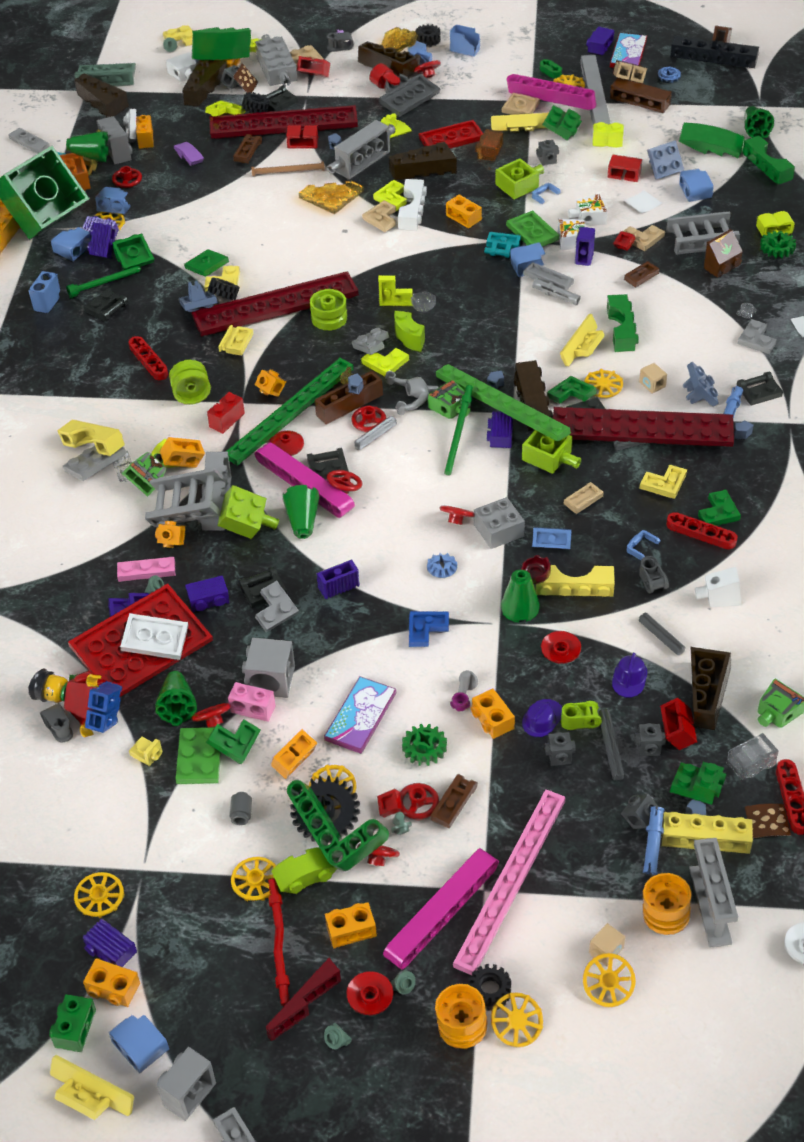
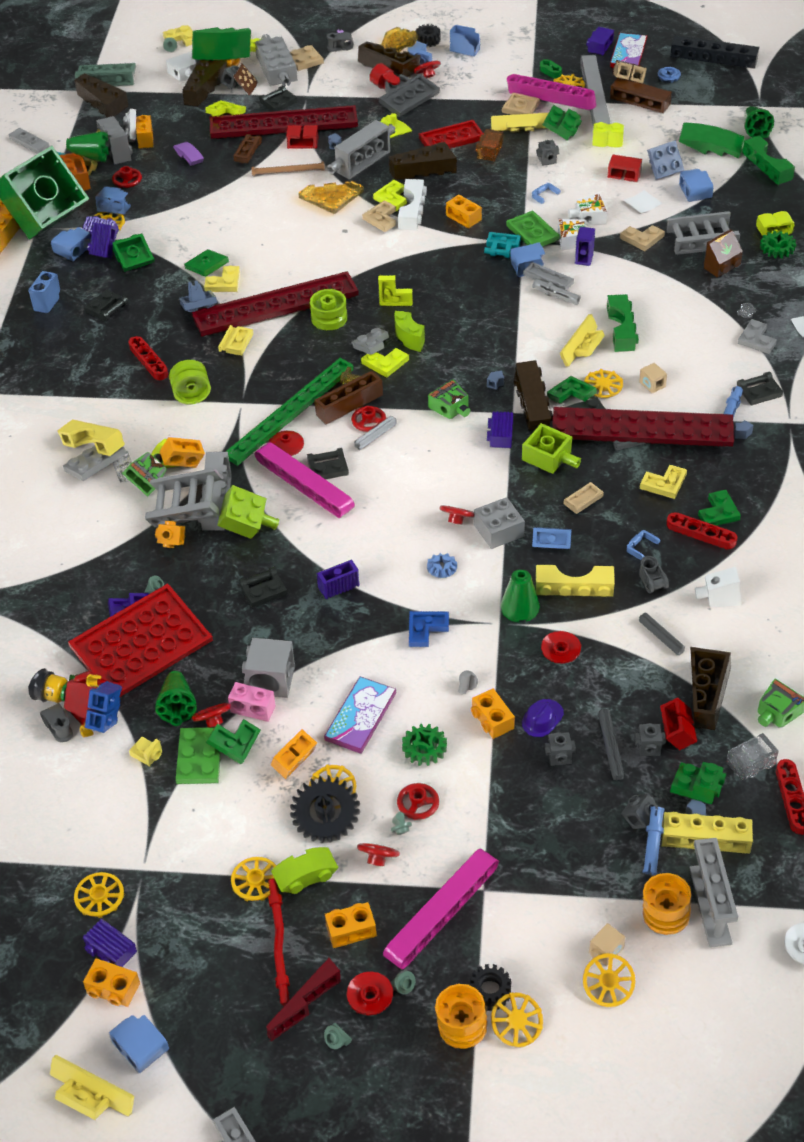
green brick [49,994,96,1052] -> none
green piece [66,266,141,298] -> none
bright pink plate [117,557,176,582] -> none
white plate [120,613,188,660] -> none
light grey brick [157,1047,216,1121] -> none
dark purple brick [185,575,230,612] -> none
red piece [207,392,245,434] -> none
black tyre [208,277,240,300] -> none
dark grey brick [229,792,252,825] -> none
black tyre [242,92,270,113] -> none
light orange brick [254,369,286,397] -> none
light grey plate [255,581,299,632] -> none
green cone [282,485,319,539] -> none
green beam [287,780,389,871] -> none
red piece [297,56,331,77] -> none
red piece [327,470,363,494] -> none
sand blue piece [348,373,363,394] -> none
red plate [377,789,402,818] -> none
light grey piece [385,371,438,415] -> none
clear hair [411,292,436,313] -> none
reddish brown plate [431,774,478,829] -> none
bright green plate [436,364,571,442] -> none
green bar [444,385,473,475] -> none
magenta plate [450,692,470,711] -> none
bright pink plate [453,790,565,975] -> none
lime brick [495,158,544,199] -> none
dark red hair [521,555,551,584] -> none
lime piece [561,701,602,730] -> none
dark purple piece [612,652,647,698] -> none
red plate [613,231,636,251] -> none
reddish brown plate [624,261,659,288] -> none
sand blue plate [683,361,719,407] -> none
reddish brown window [712,25,732,42] -> none
reddish brown sticker [745,804,791,838] -> none

